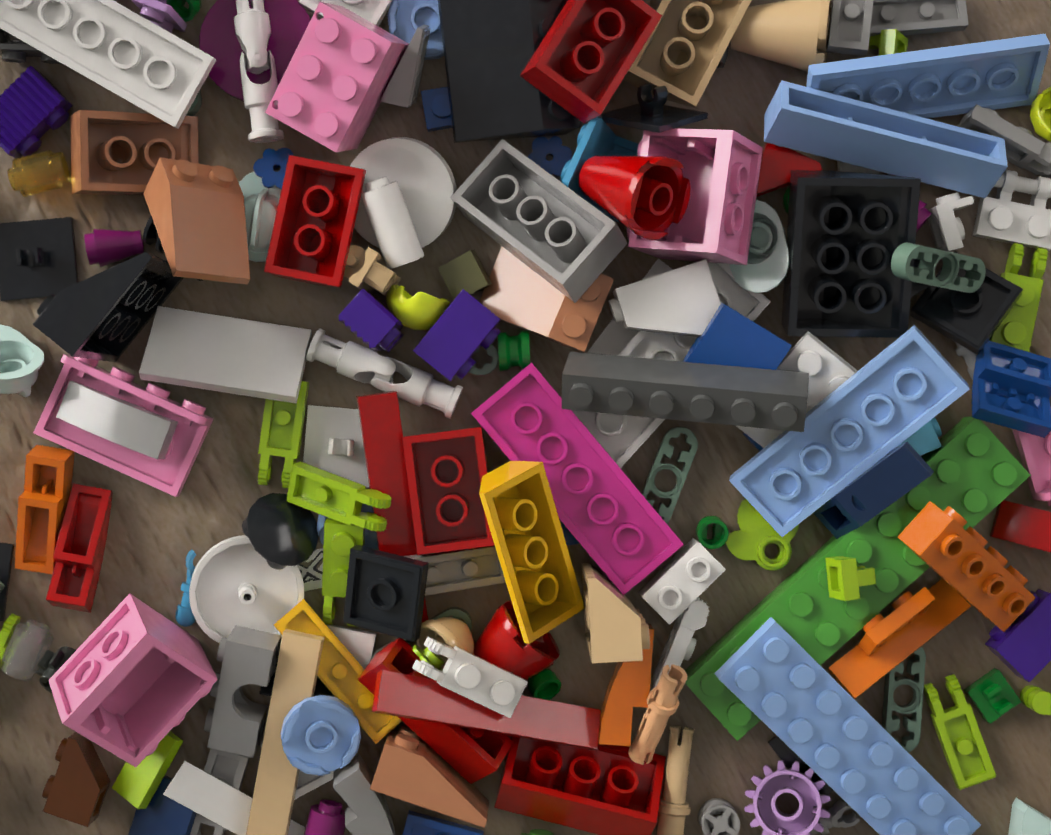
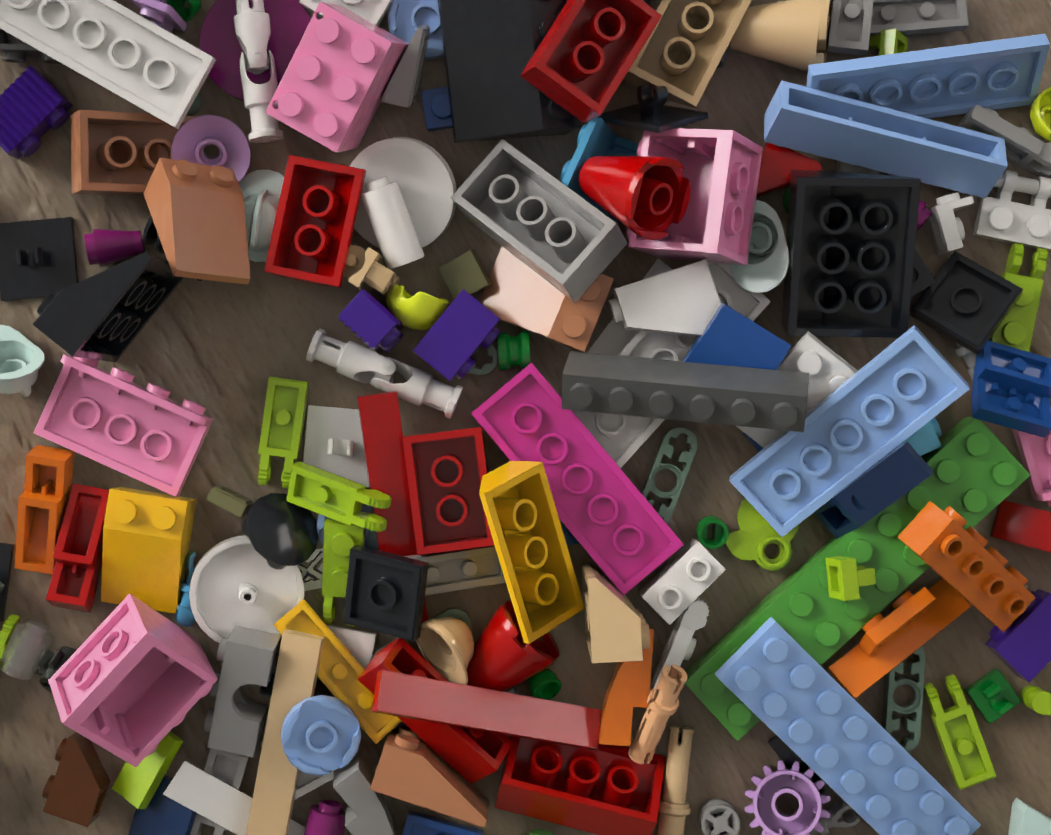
clear yellow brick [7,150,71,197] -> none
light grey slope [56,381,178,460] -> none
white tile [139,306,312,403] -> none
blue plant [253,148,294,190] -> none
white hinge [412,637,528,718] -> none
lime plant [412,644,445,671] -> none
blue plant [528,136,573,177] -> none
sand green beam [891,242,986,293] -> none
none -> yellow slope [101,487,197,614]
none -> lavender dish [171,115,251,183]
none -> olive tile [206,485,253,517]

